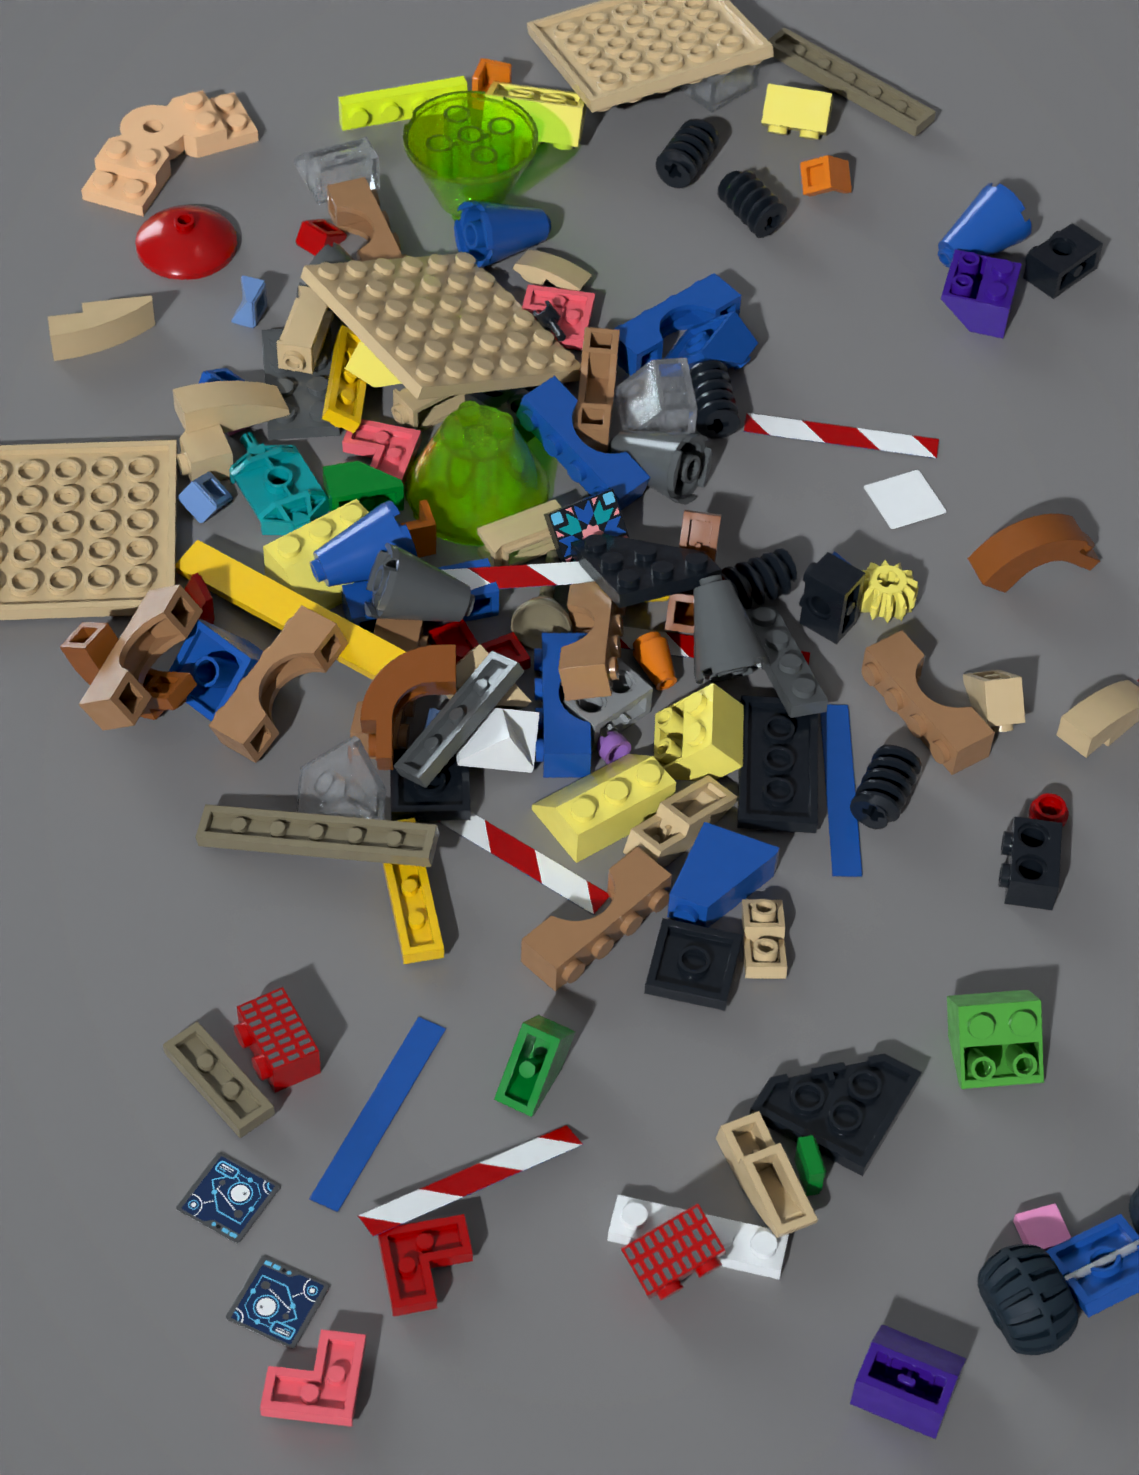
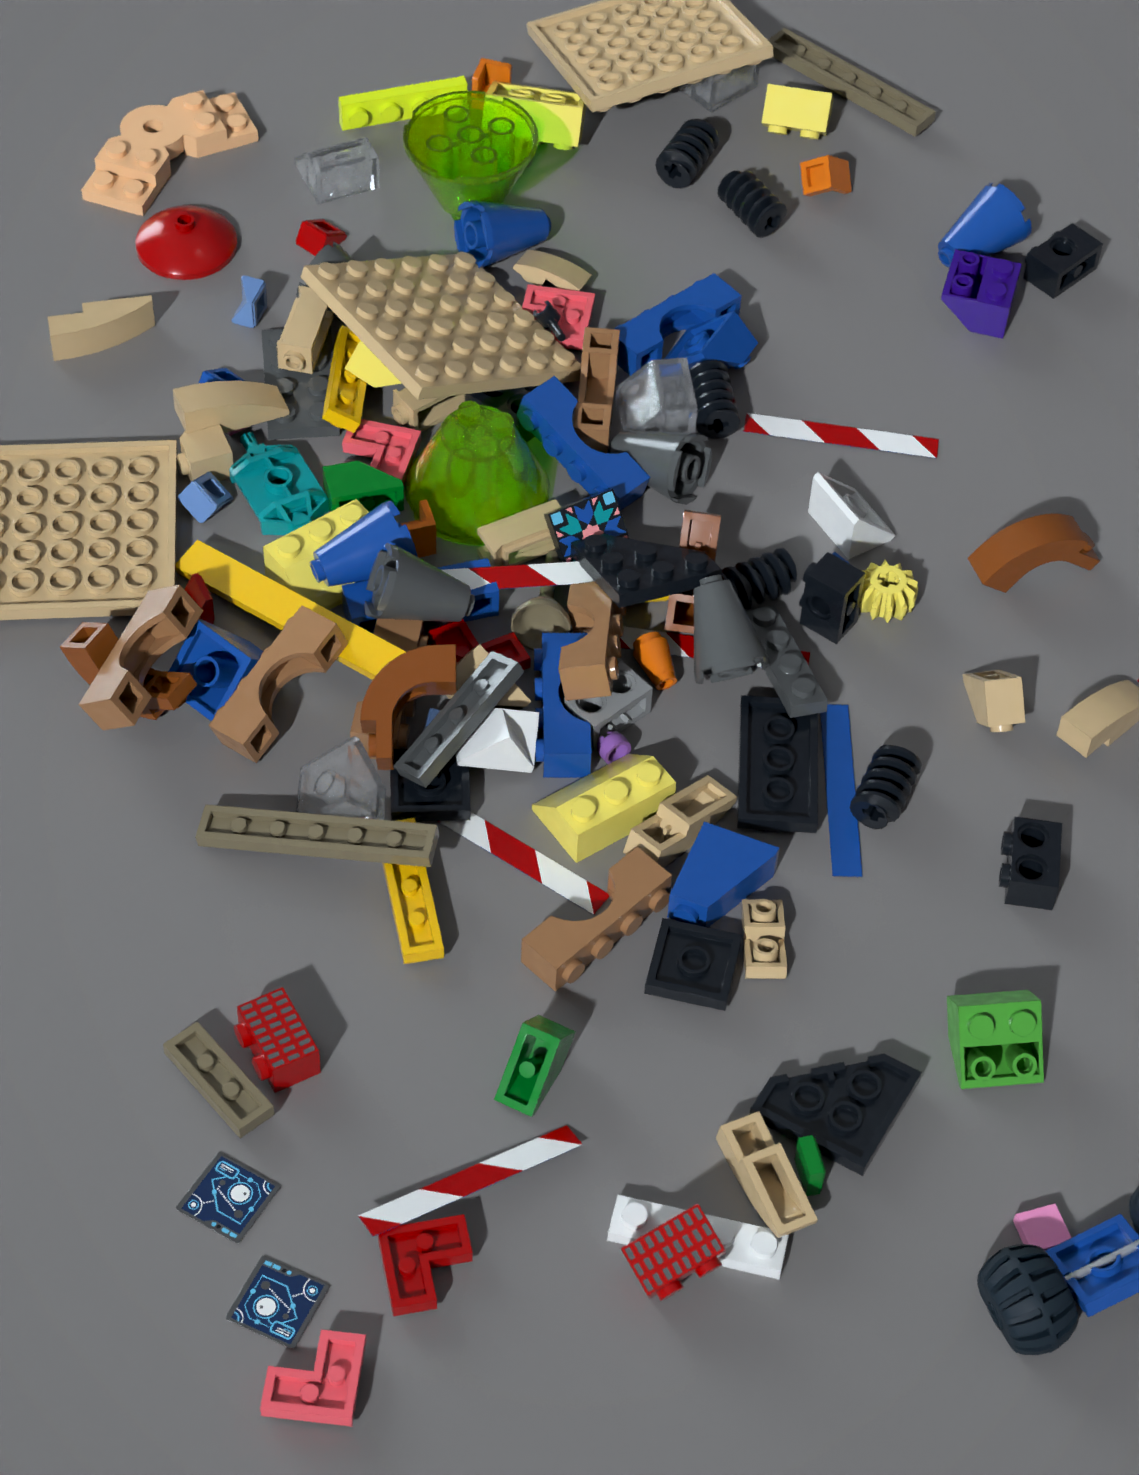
blue sticker [309,1017,446,1212] -> none
medium nougat arch [327,177,407,261] -> none
light yellow slope [654,683,744,781] -> none
dark purple slope [850,1324,967,1439] -> none
medium nougat arch [861,630,995,775] -> none
white sticker [864,470,947,529] -> none
red plate [1029,793,1069,827] -> none
none -> white slope [808,472,896,559]

